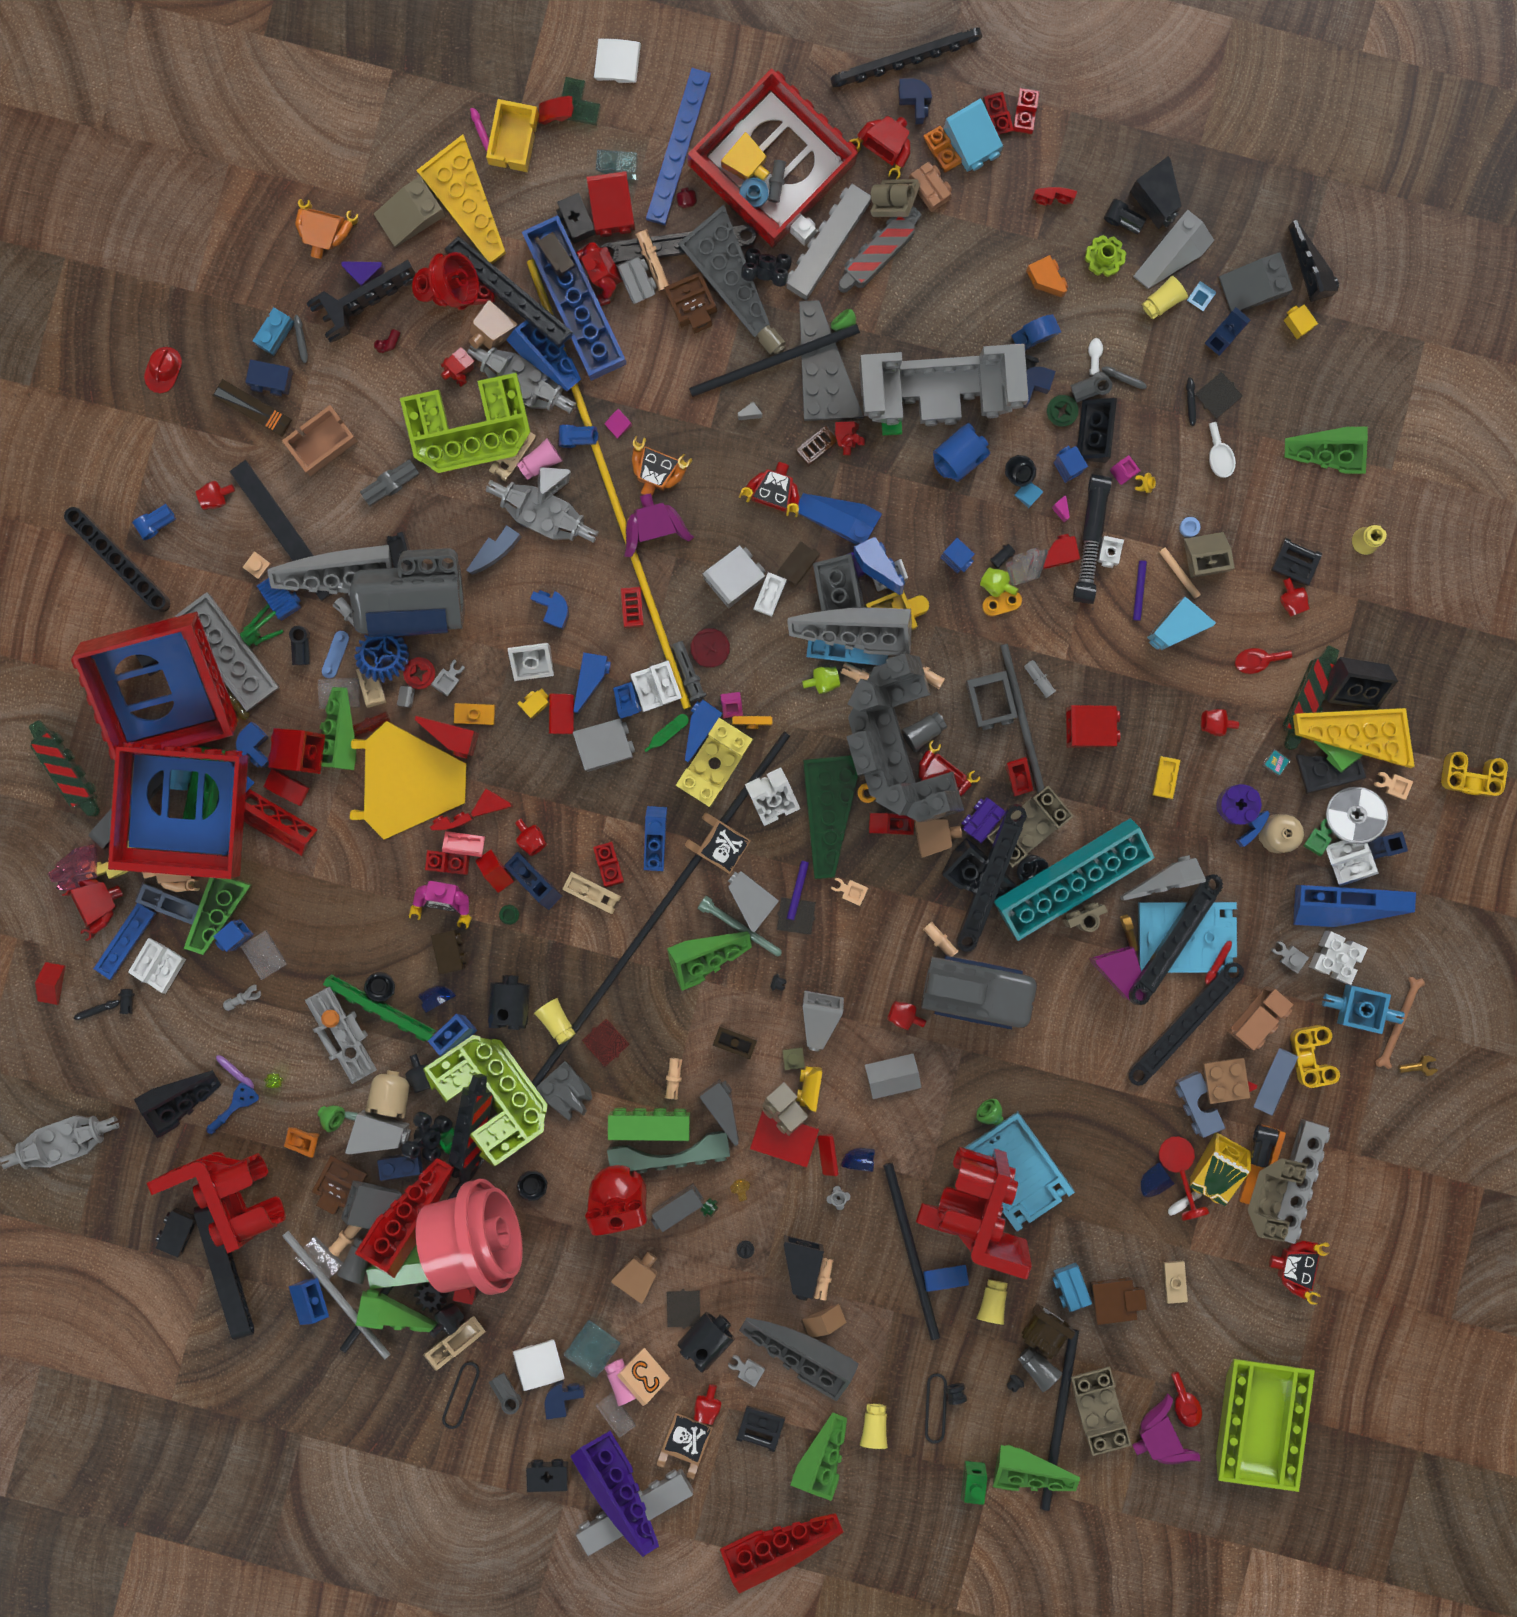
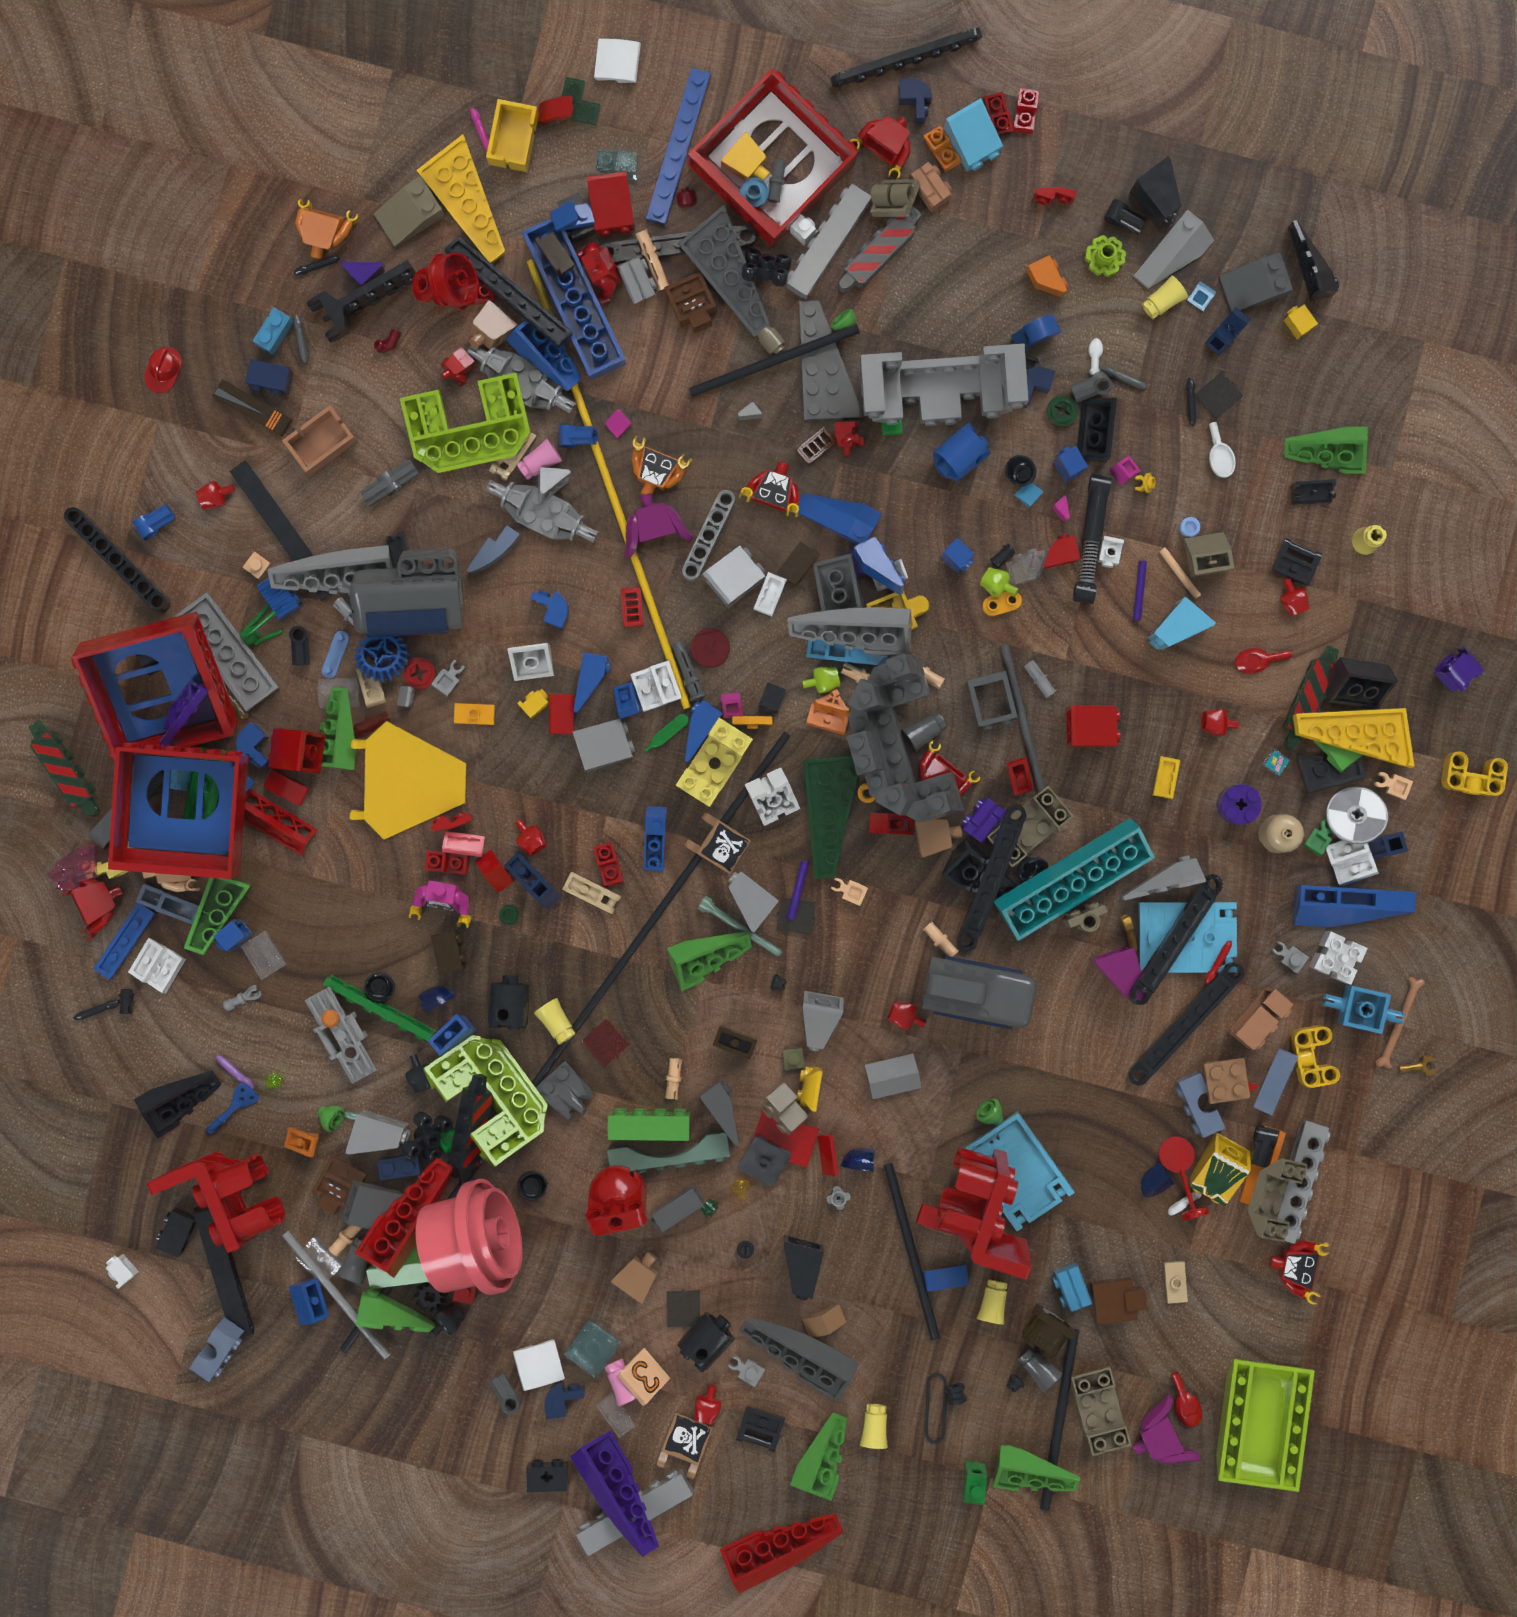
light grey plate [0,1115,119,1169] -> none
red slope [35,962,66,1005] -> none
tan cylinder [365,1070,409,1118] -> none
red slope [414,716,479,759] -> none
tan slope [423,1316,486,1371] -> none
black piece [442,1362,480,1429] -> none
red slope [471,788,513,817] -> none
light nougat pin [814,1258,833,1300] -> none
blue slope [1235,811,1269,847] -> none
none -> white brick [106,1254,139,1289]
none -> dark purple wing [159,679,208,746]
none -> sand blue arch [189,1317,244,1382]
none -> black piece [294,255,340,275]
none -> blue slope [550,201,595,232]
none -> light grey beam [682,490,735,582]
none -> black plate [737,1134,792,1187]
none -> black brick [759,682,786,714]
none -> orange slope [806,689,850,735]
none -> black hinge [1291,479,1336,505]
none -> dark purple brick [1433,647,1484,692]

